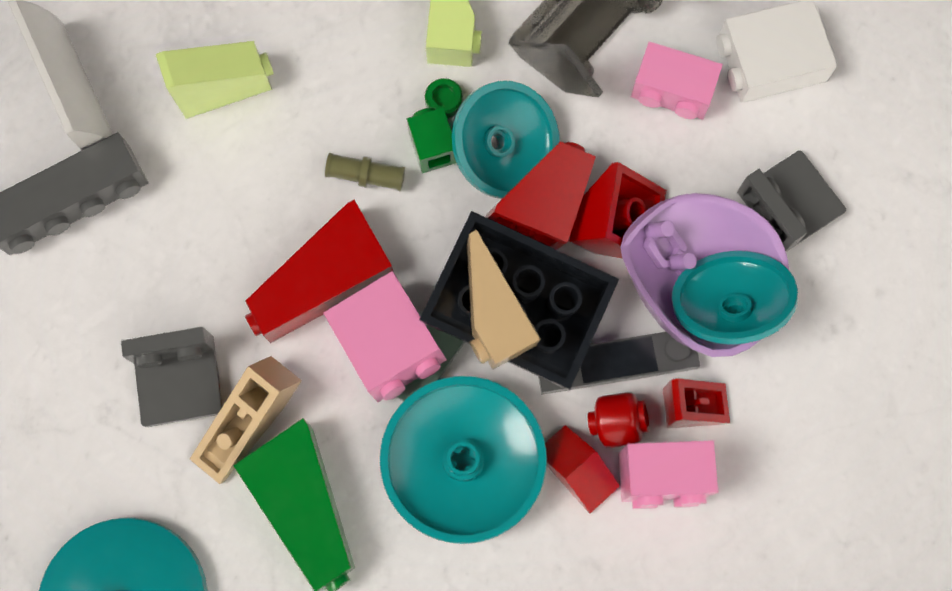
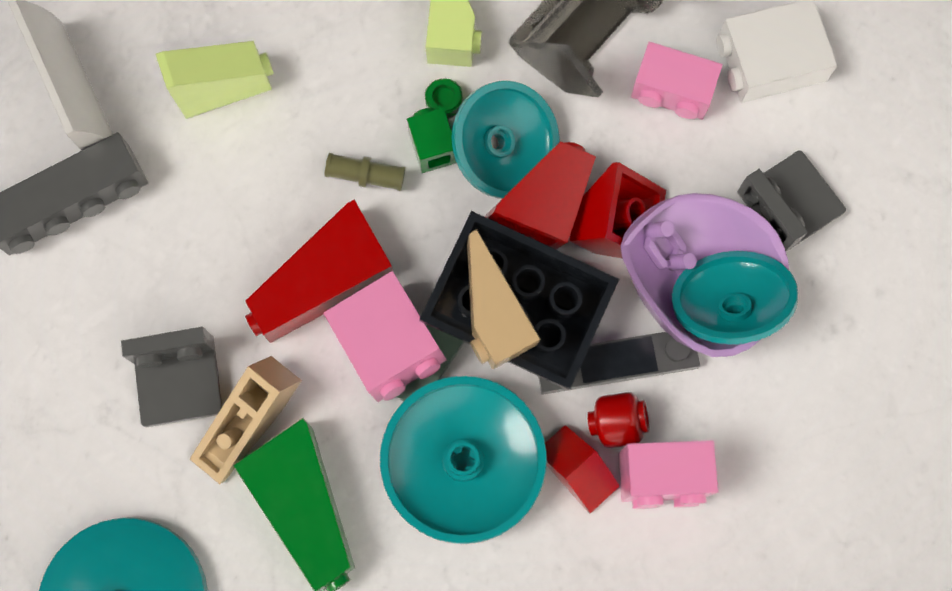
red slope [663,378,730,429] -> none

